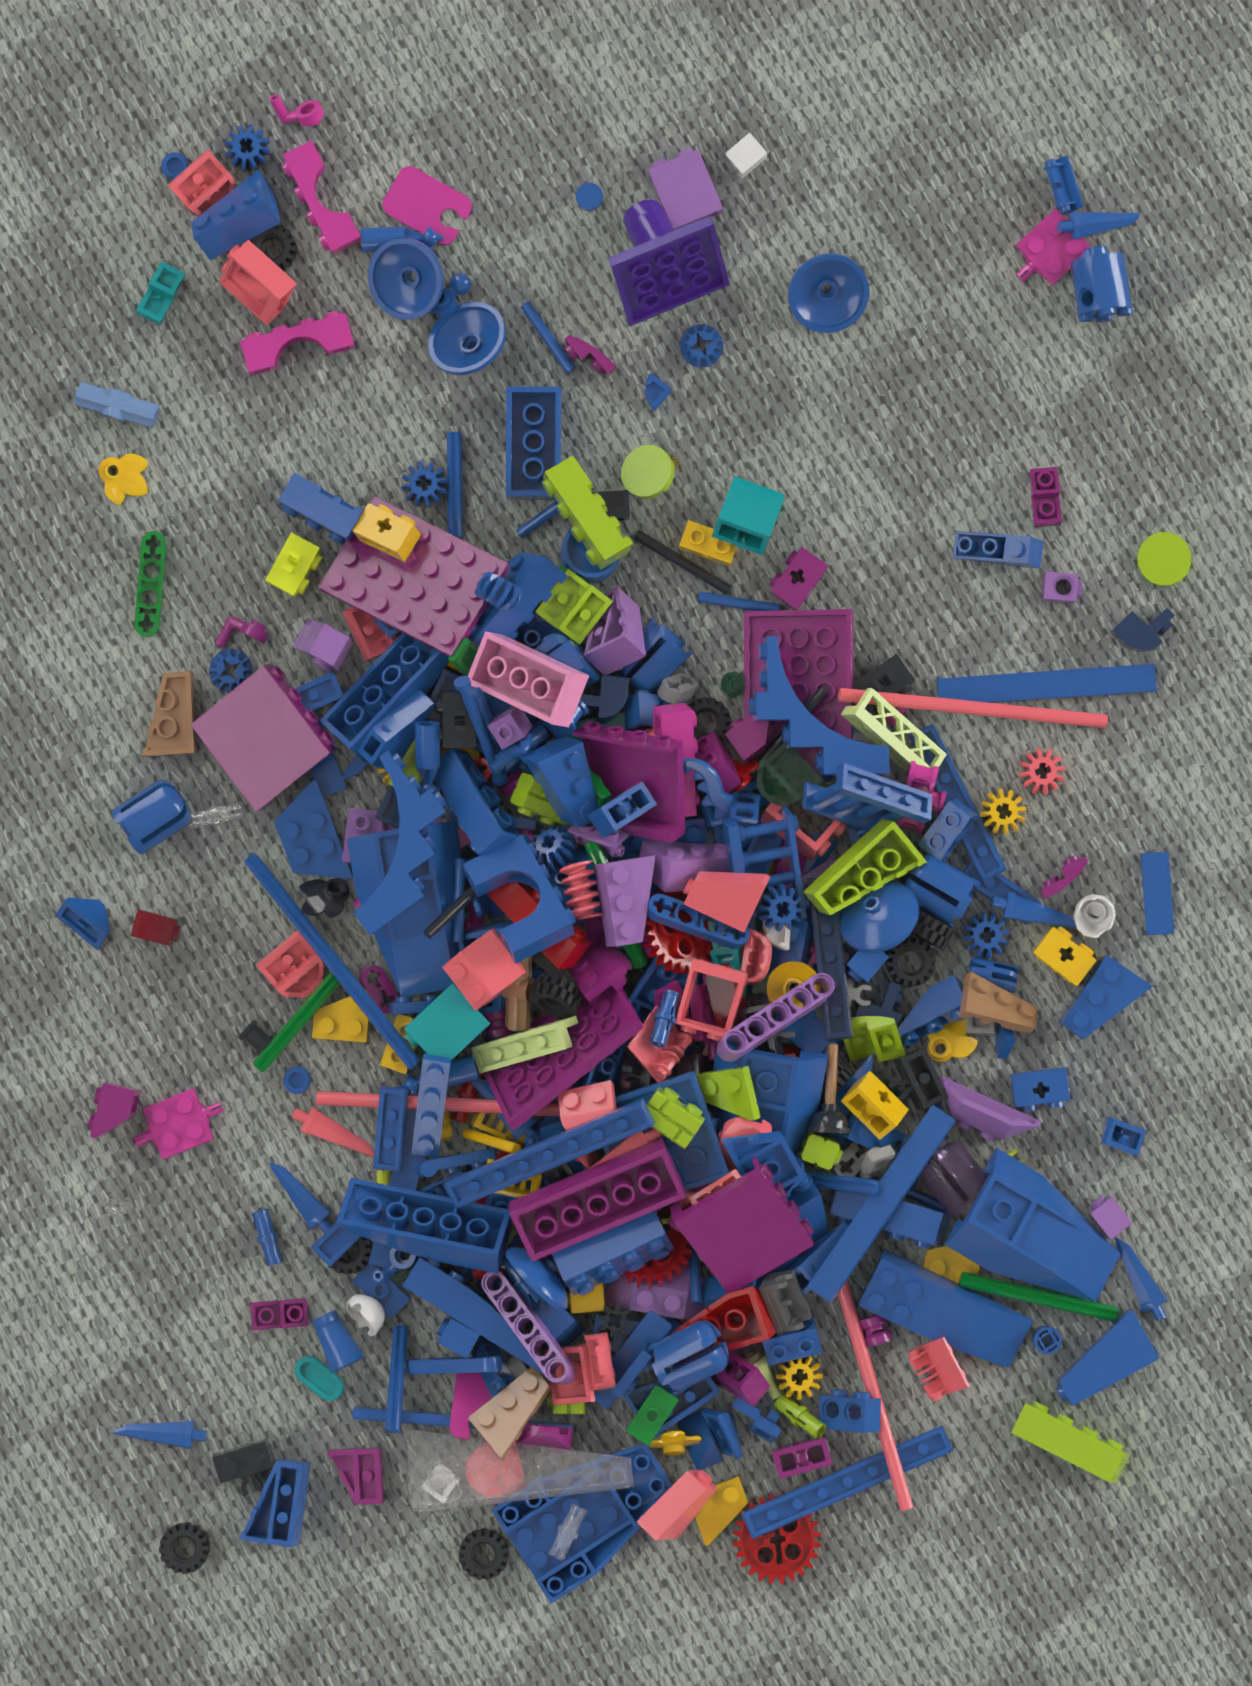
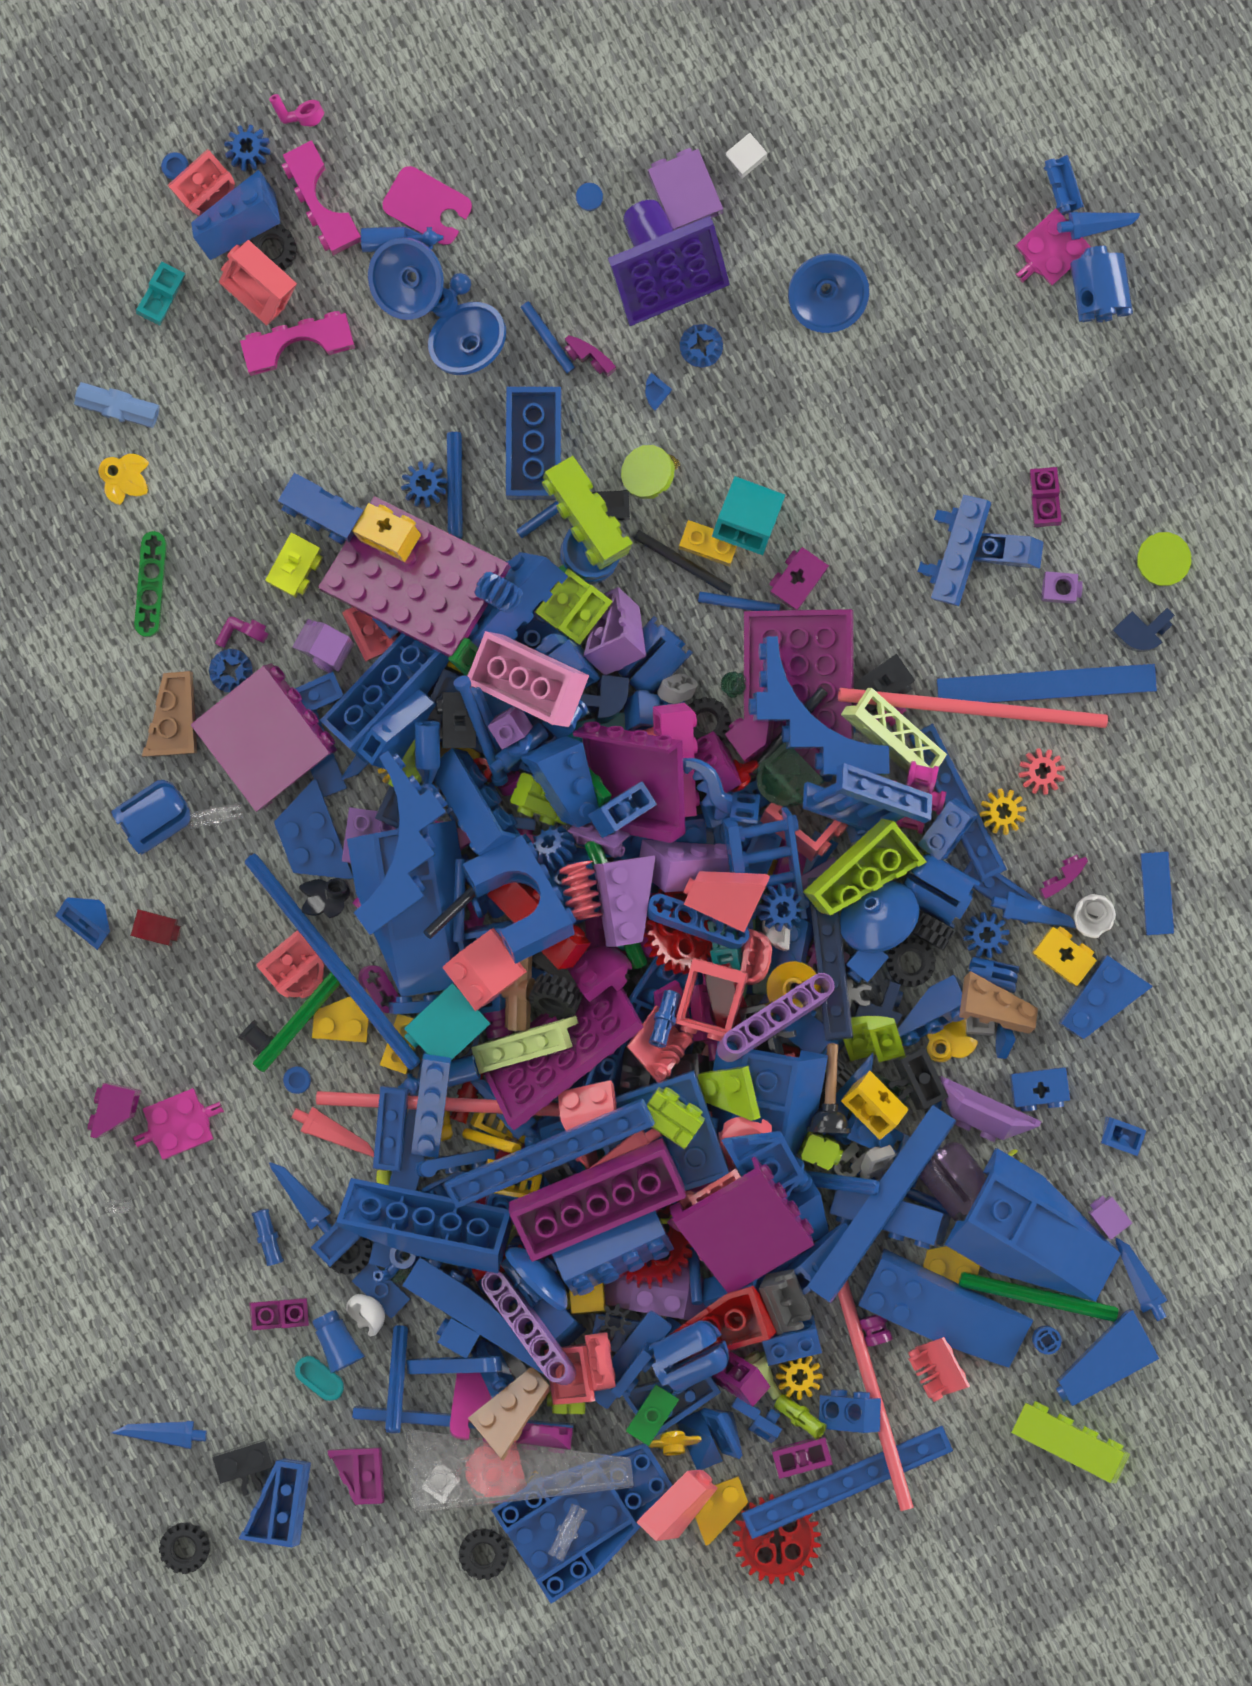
none -> hinge [917,494,991,606]

